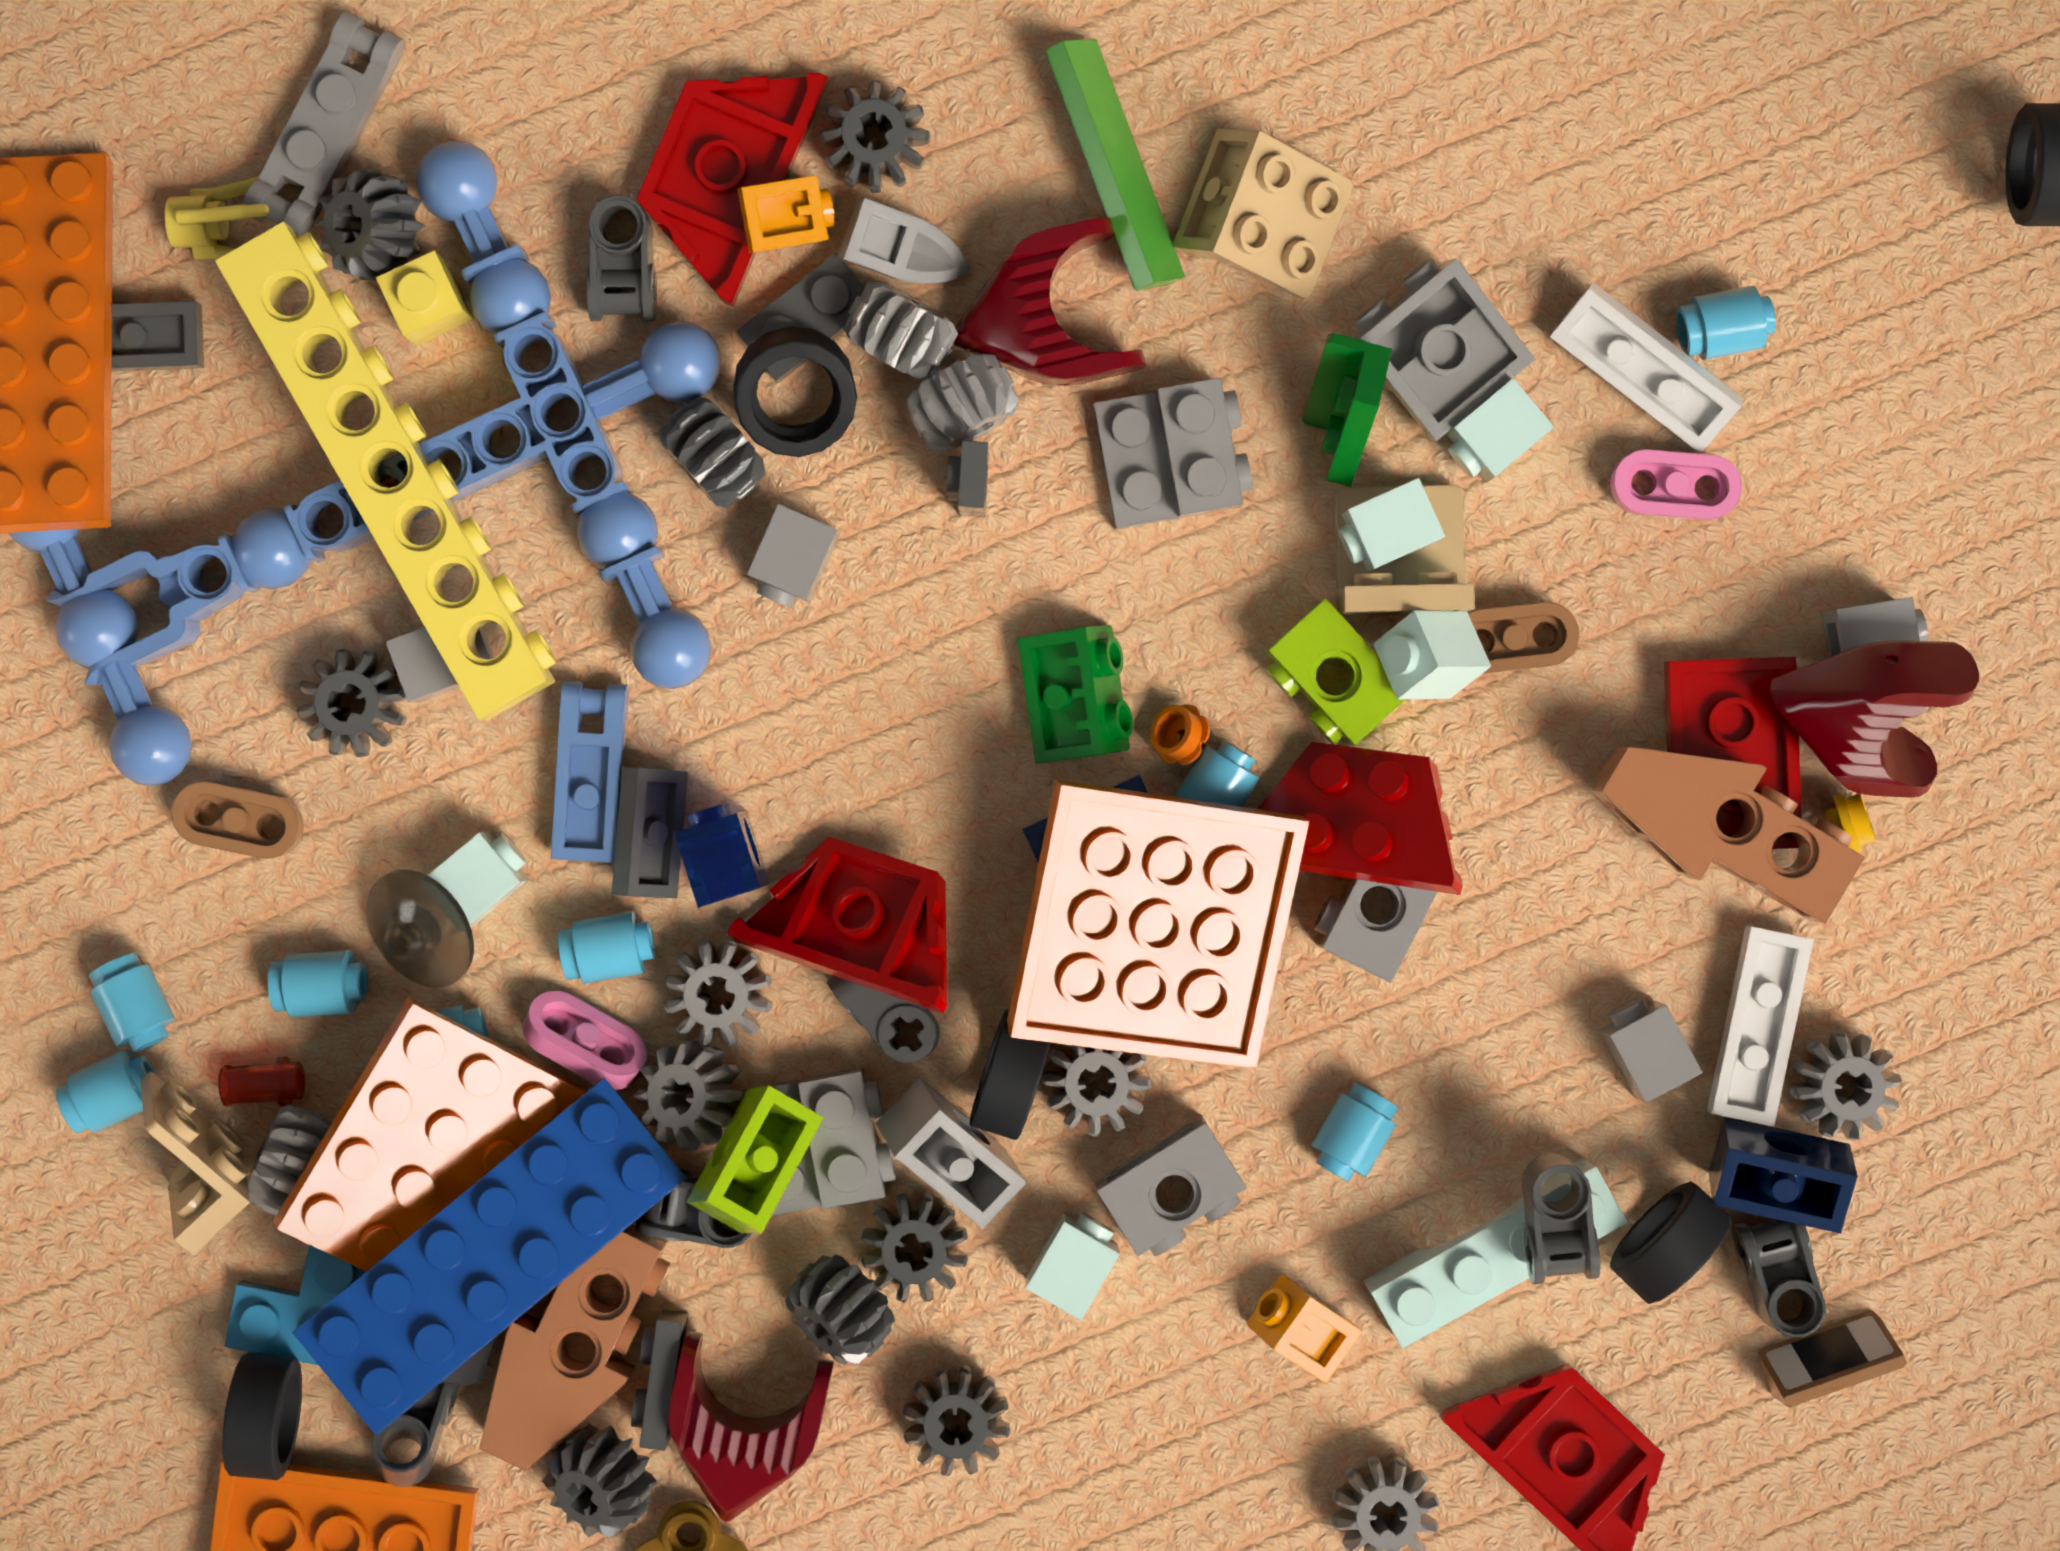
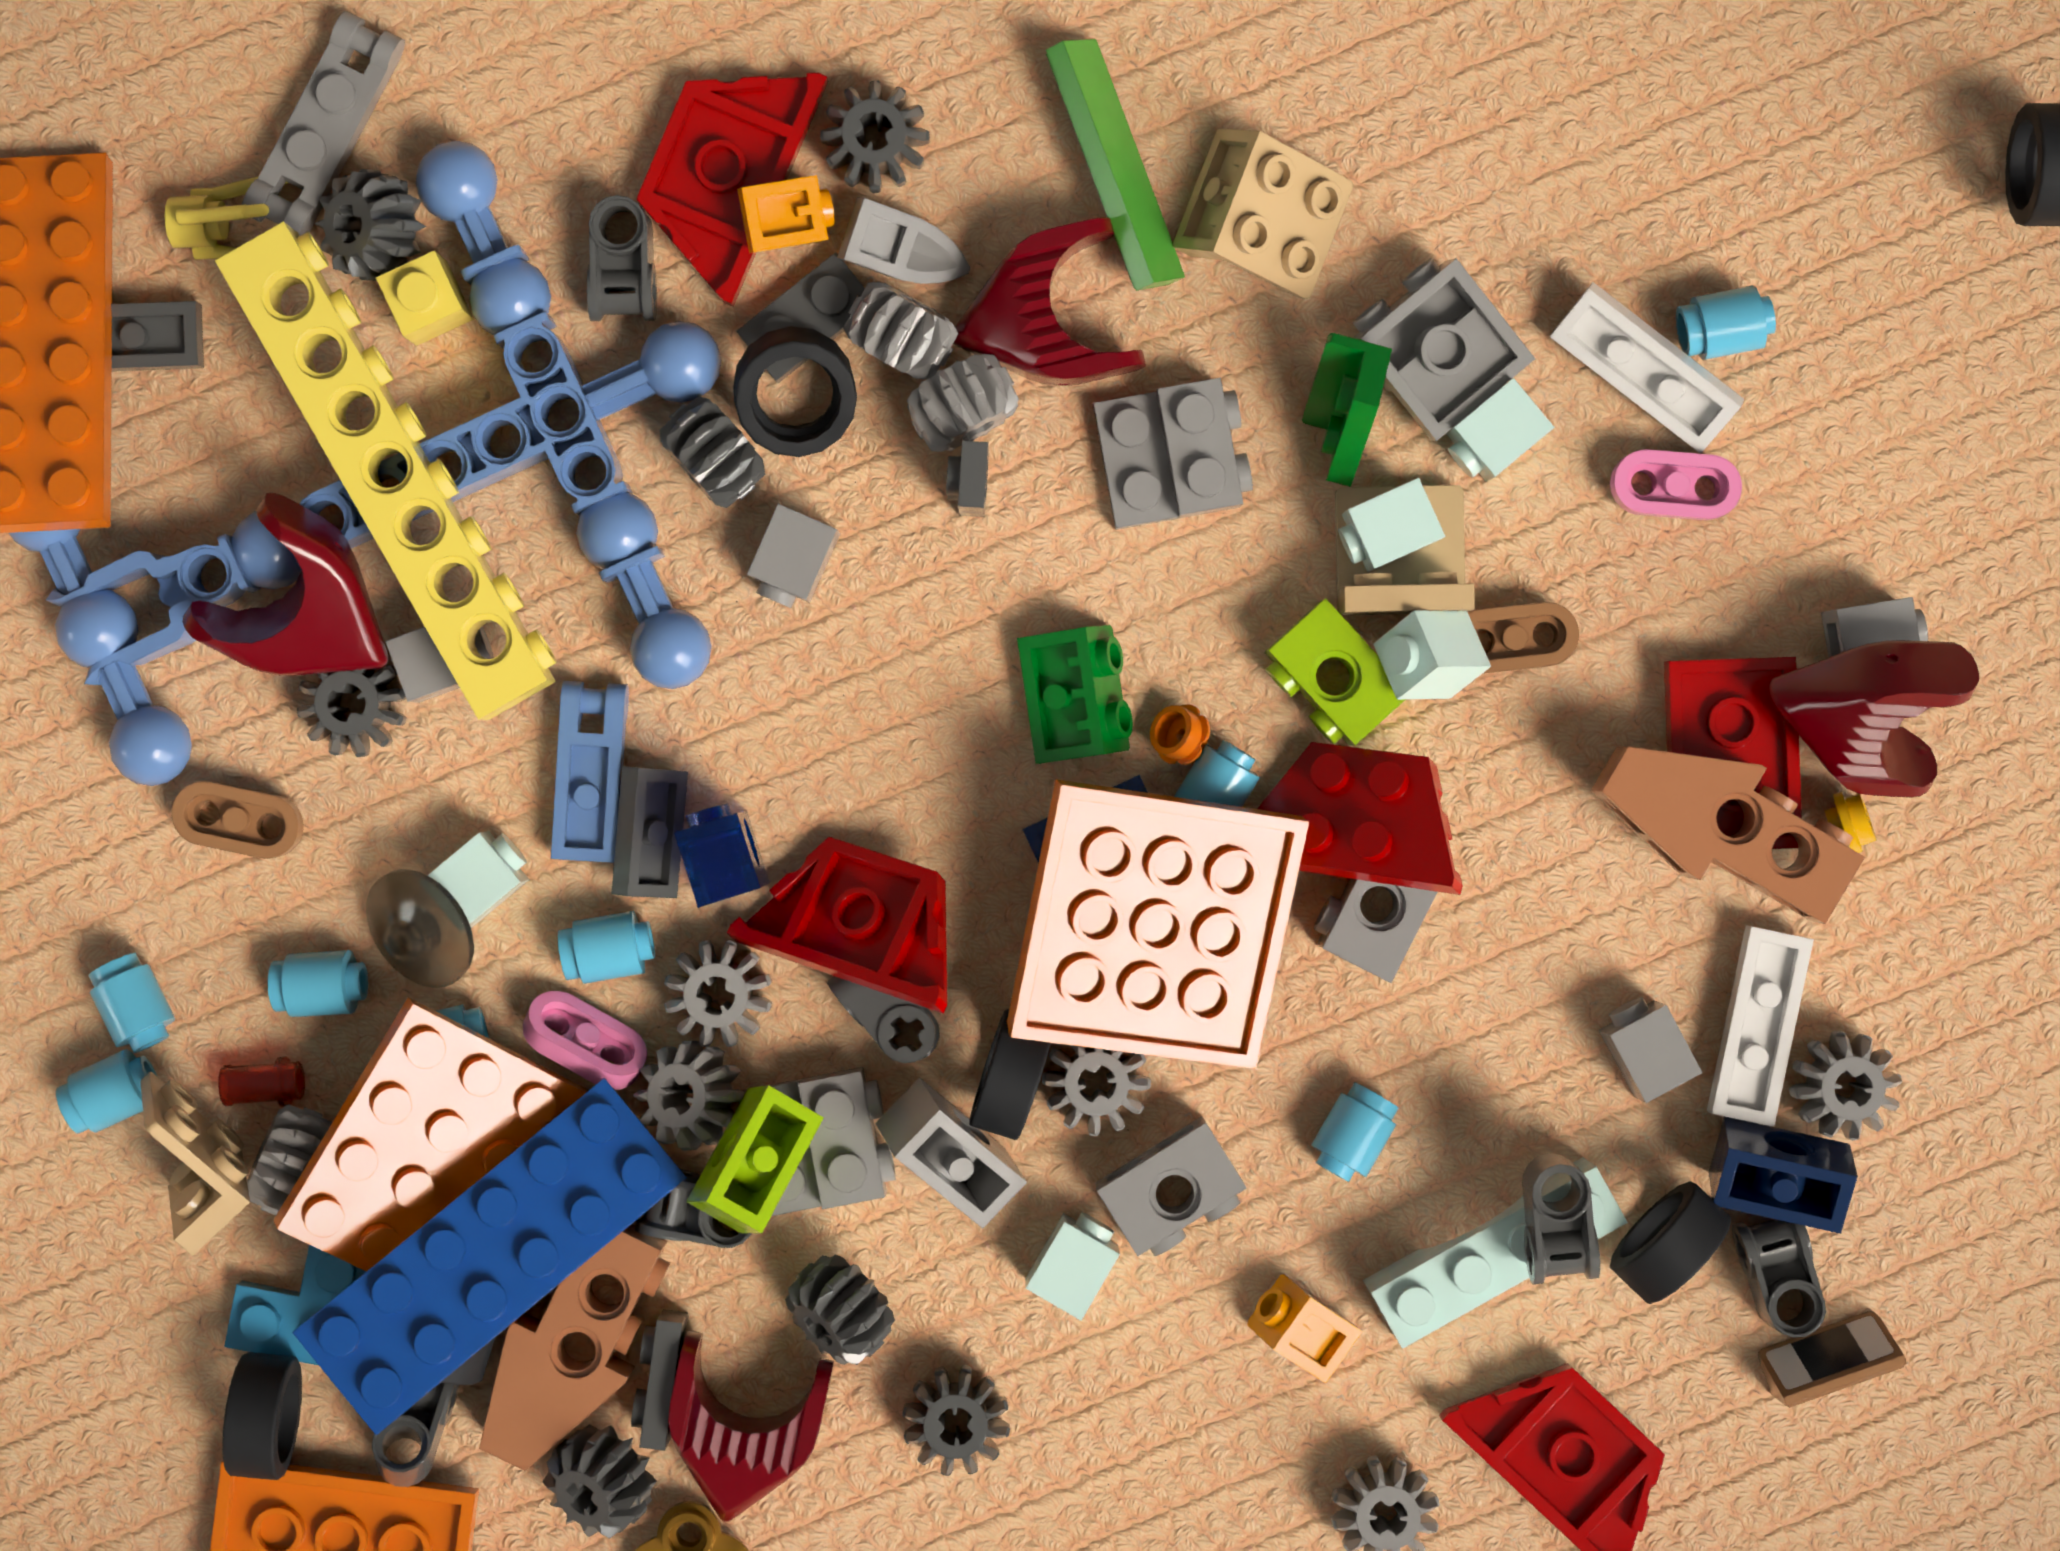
dark grey gear [861,1193,968,1302] -> none
none -> dark red animal [182,493,388,676]

